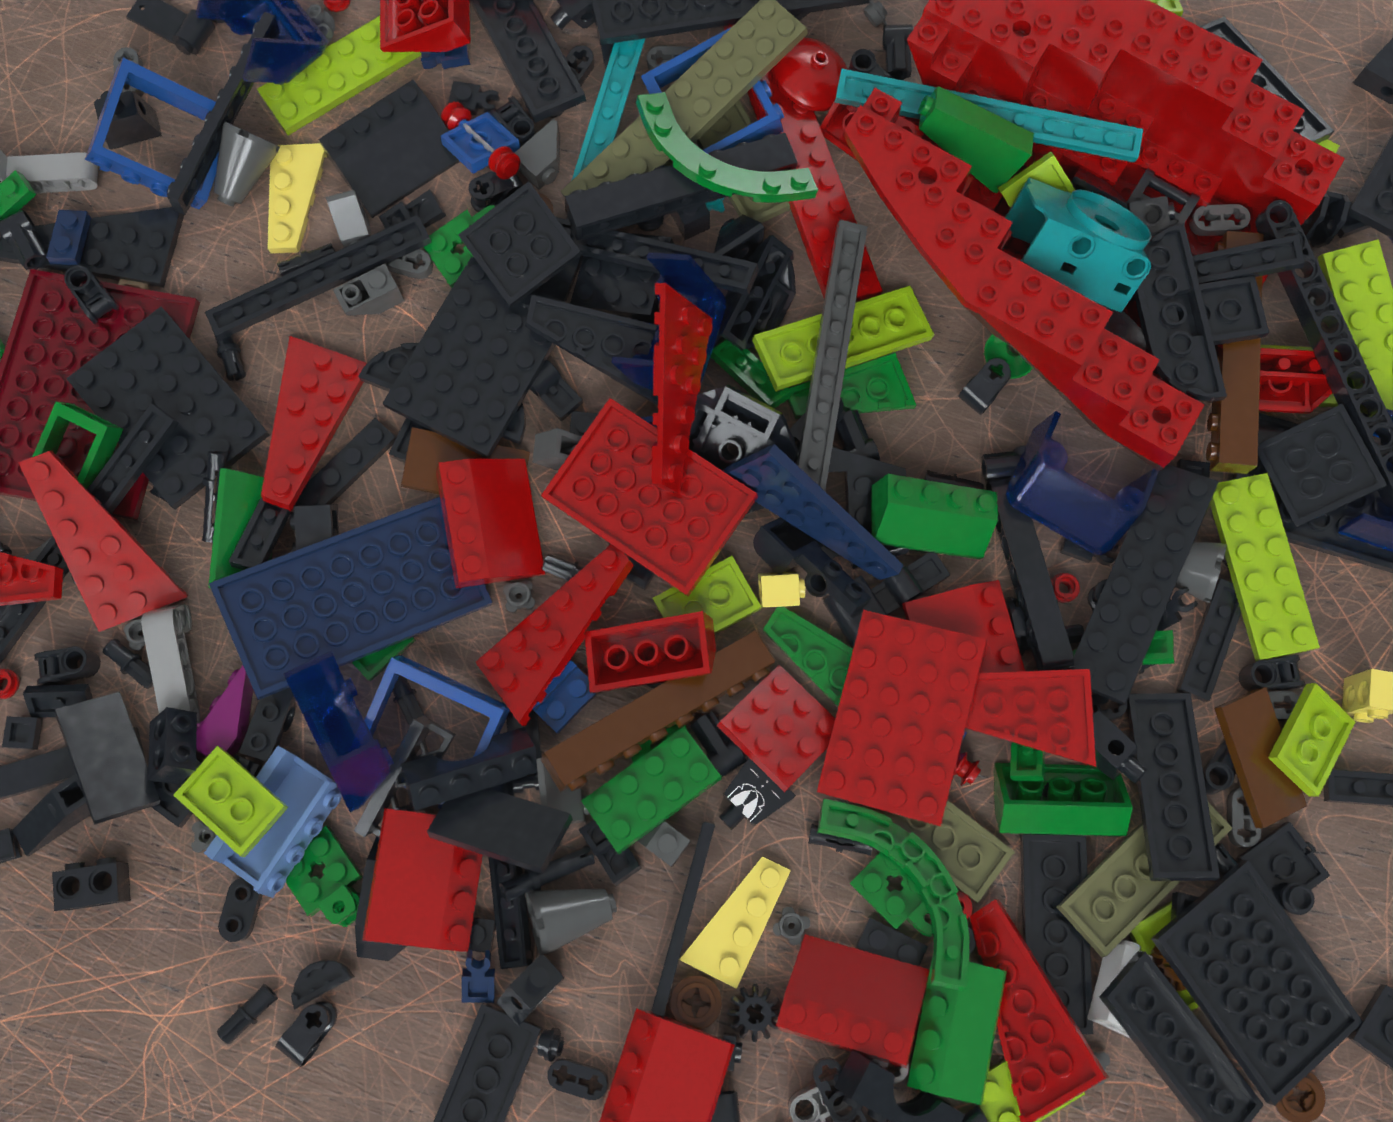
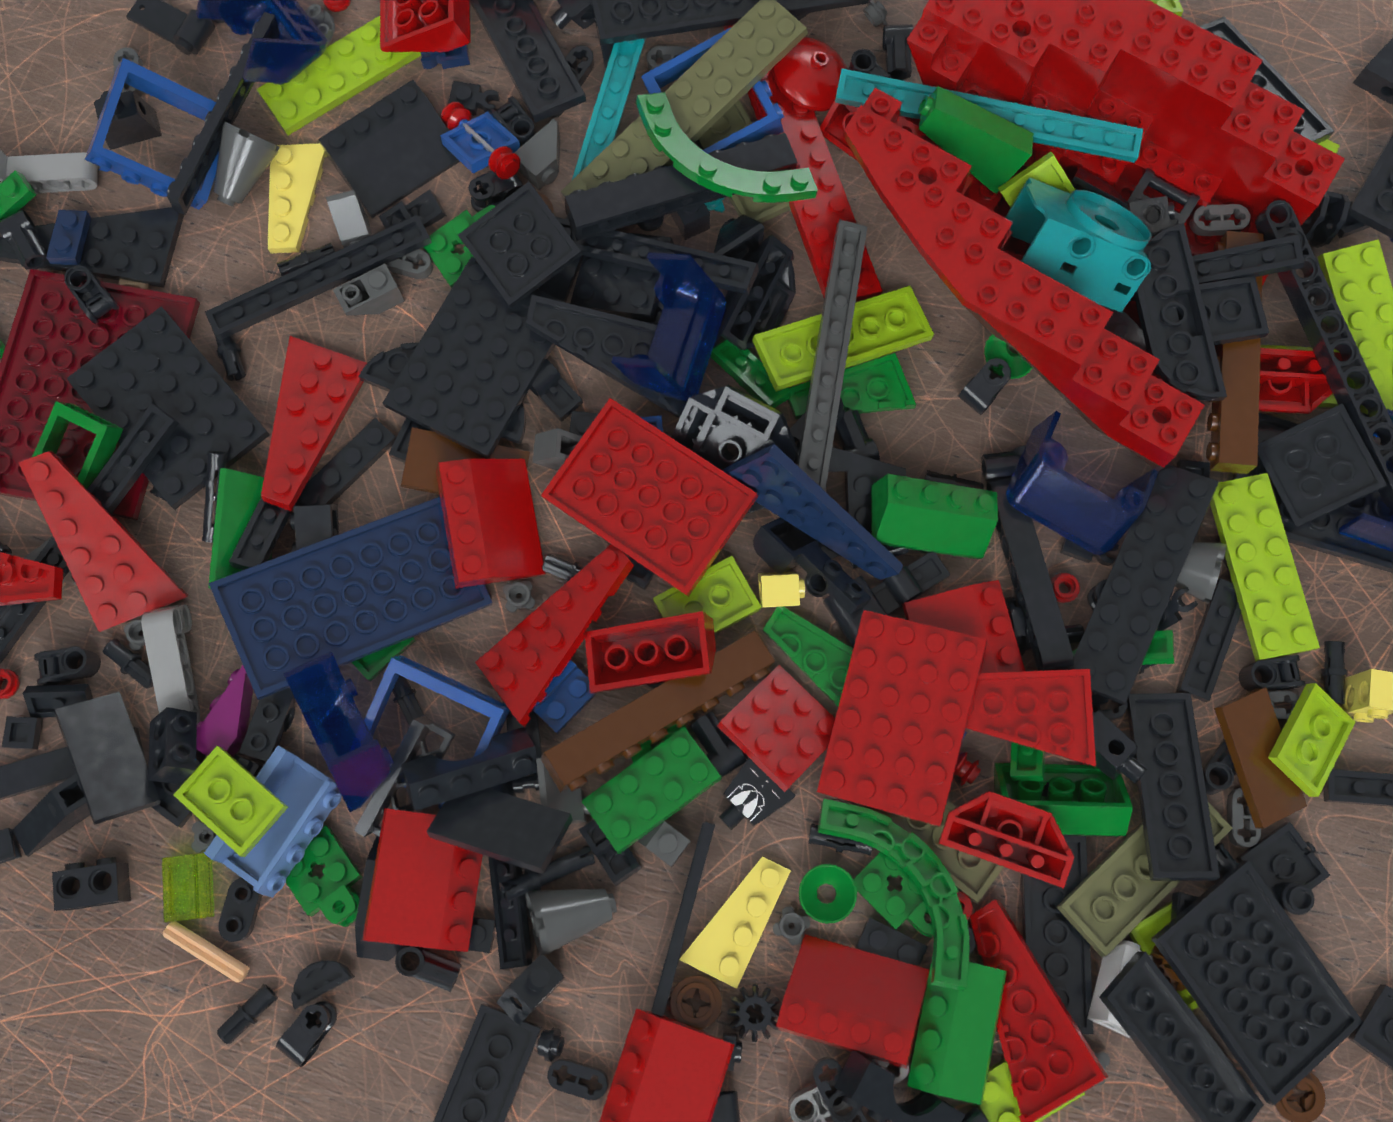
dark blue plate [462,950,495,1003] -> none
red wing [652,283,713,493] -> none
none -> clear neon green plate [162,853,214,923]
none -> light nougat axle [163,921,249,983]
none -> black piece [395,946,462,992]
none -> green piece [799,864,857,924]
none -> red wedge [938,791,1075,888]
none -> black pin [1321,641,1348,704]

